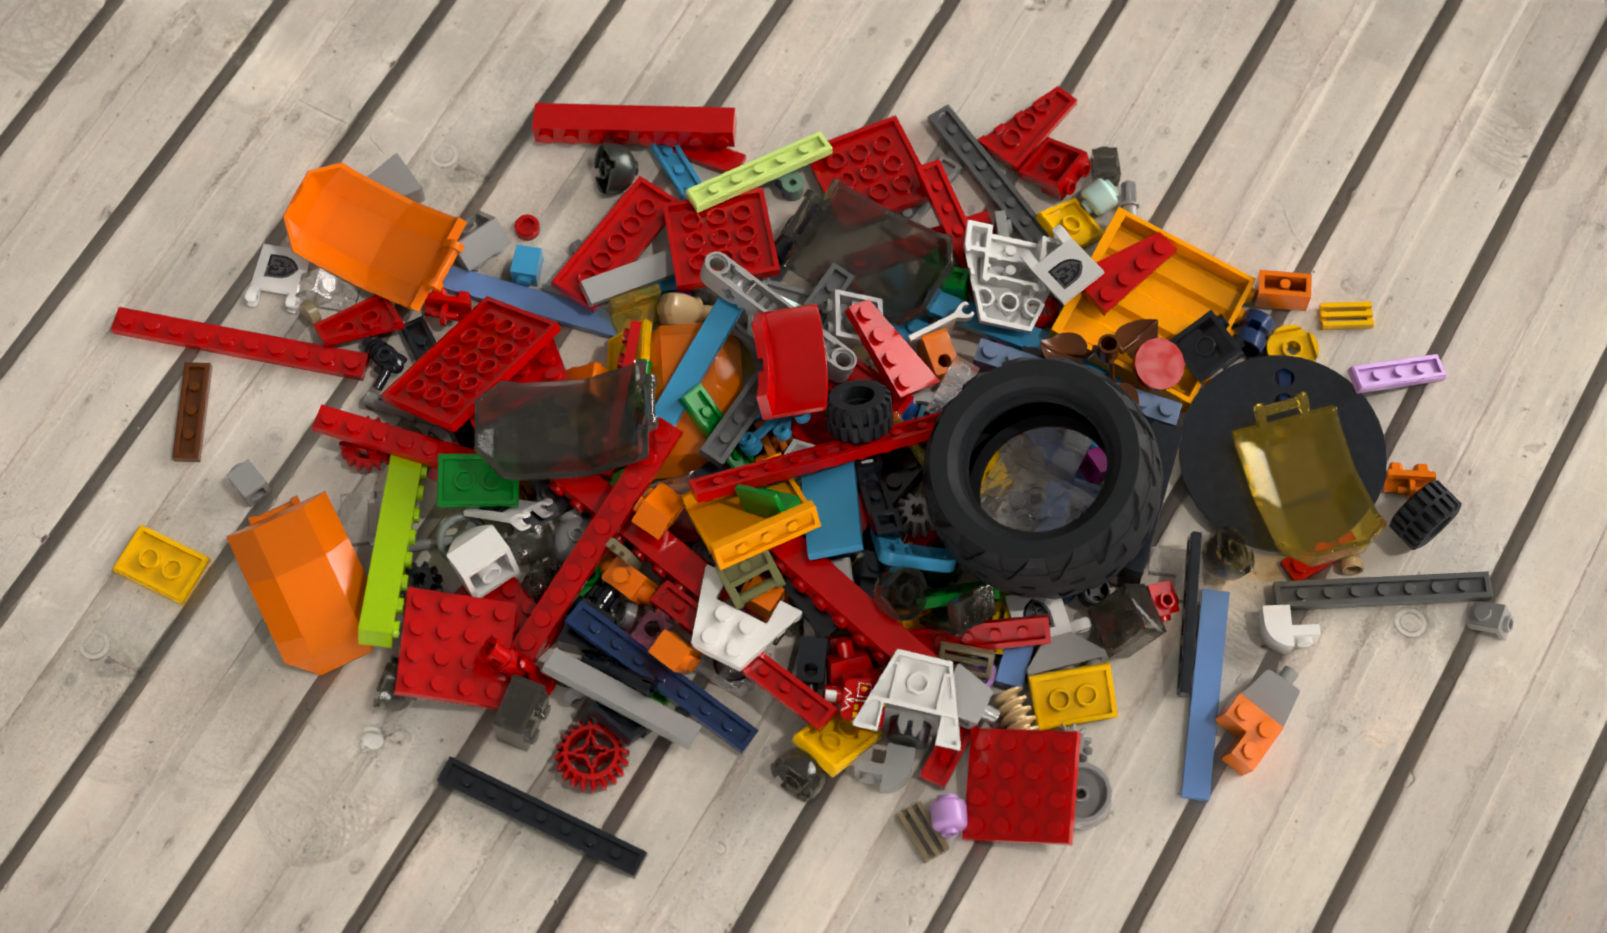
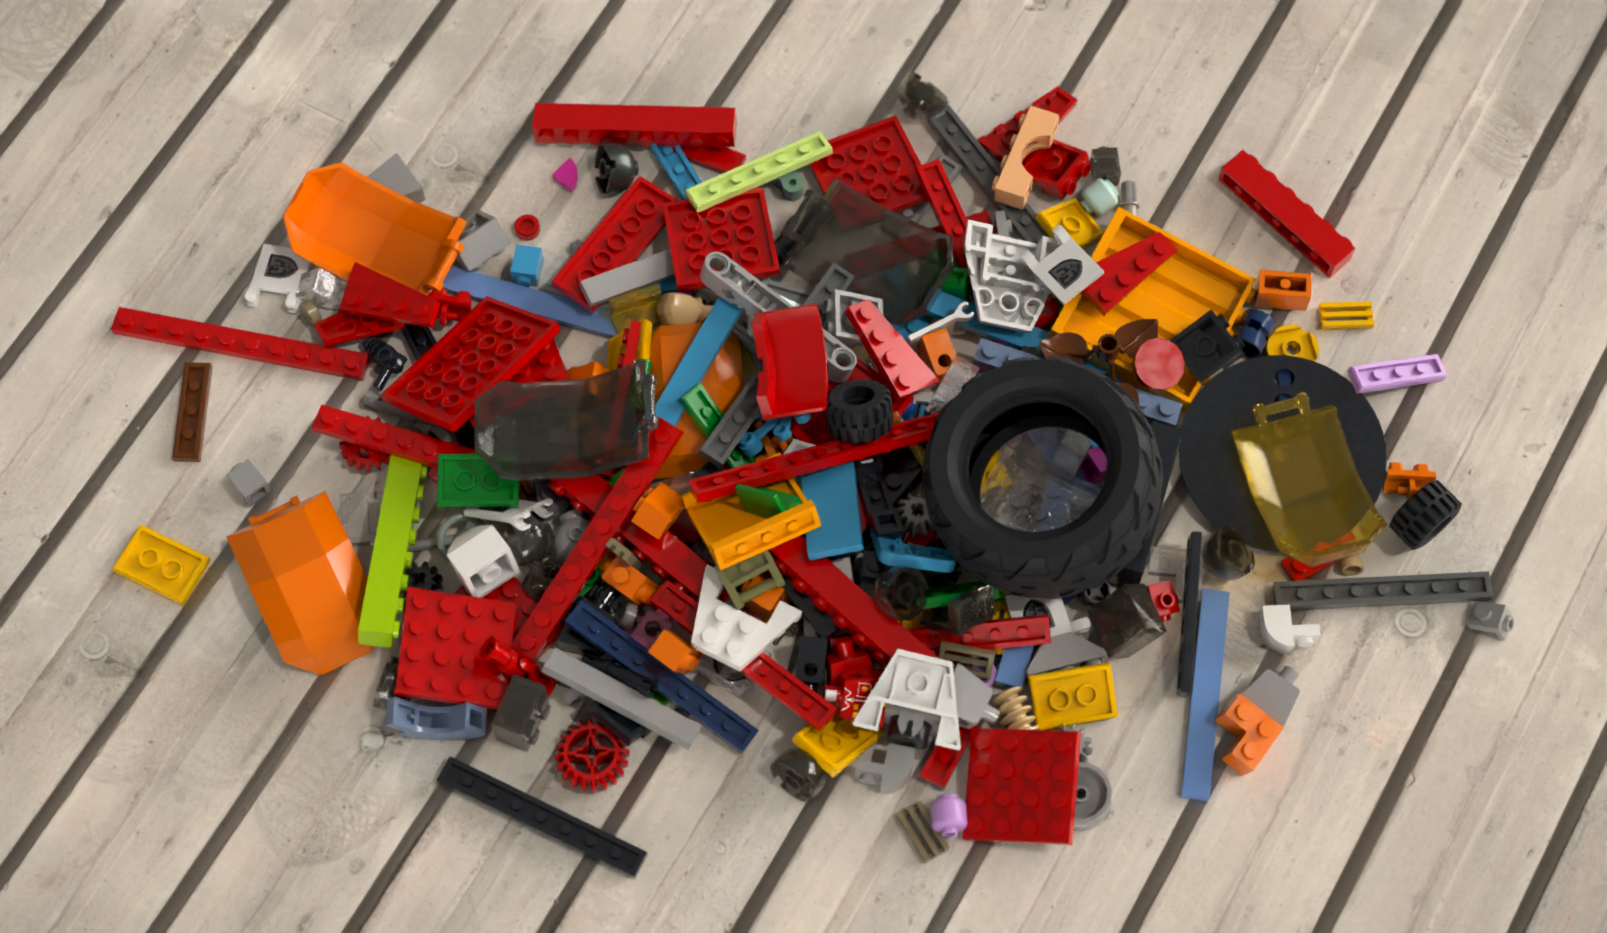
none -> red wing [339,262,441,328]
none -> sand blue arch [385,697,487,741]
none -> dark pink tile [552,158,578,193]
none -> clear smoke cylinder [898,71,949,119]
none -> light nougat arch [992,106,1059,210]
none -> red brick [1218,149,1355,278]

